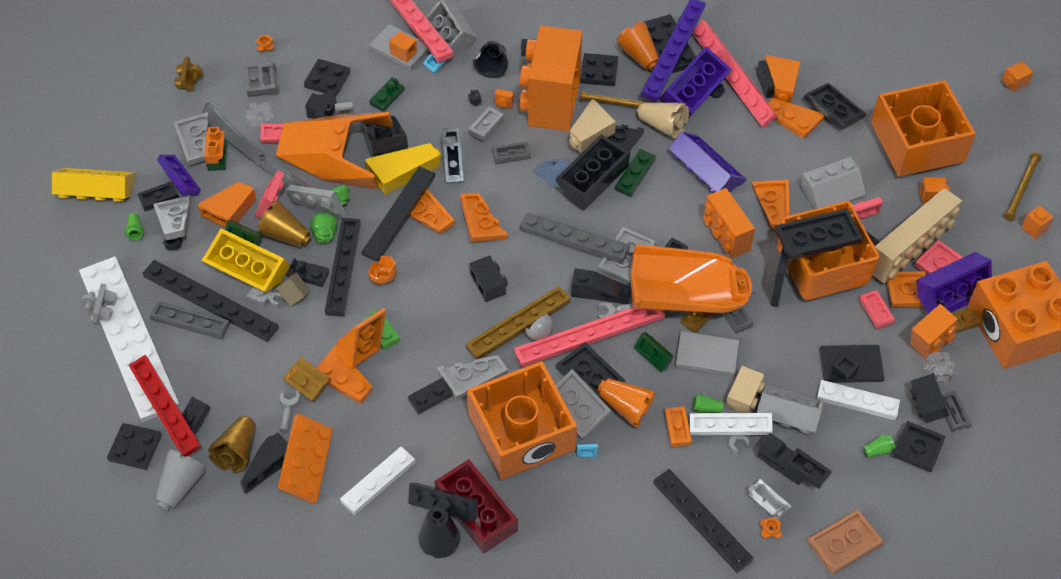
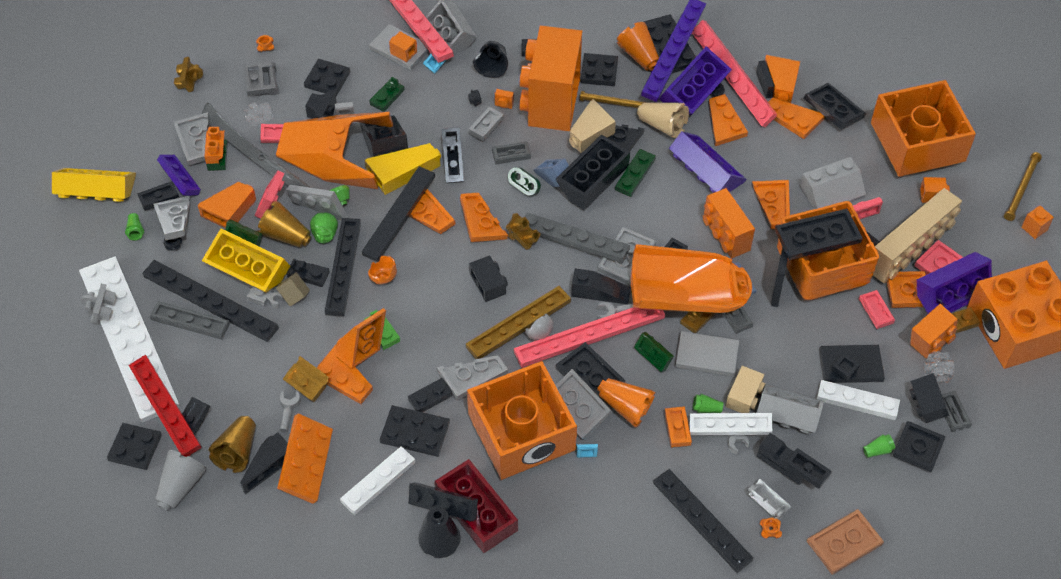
orange brick [1002,61,1034,91] -> none
none -> black plate [380,405,450,457]
none -> pearl gold hips [505,213,540,250]
none -> plate [508,167,541,196]
none -> orange wing [708,94,748,146]

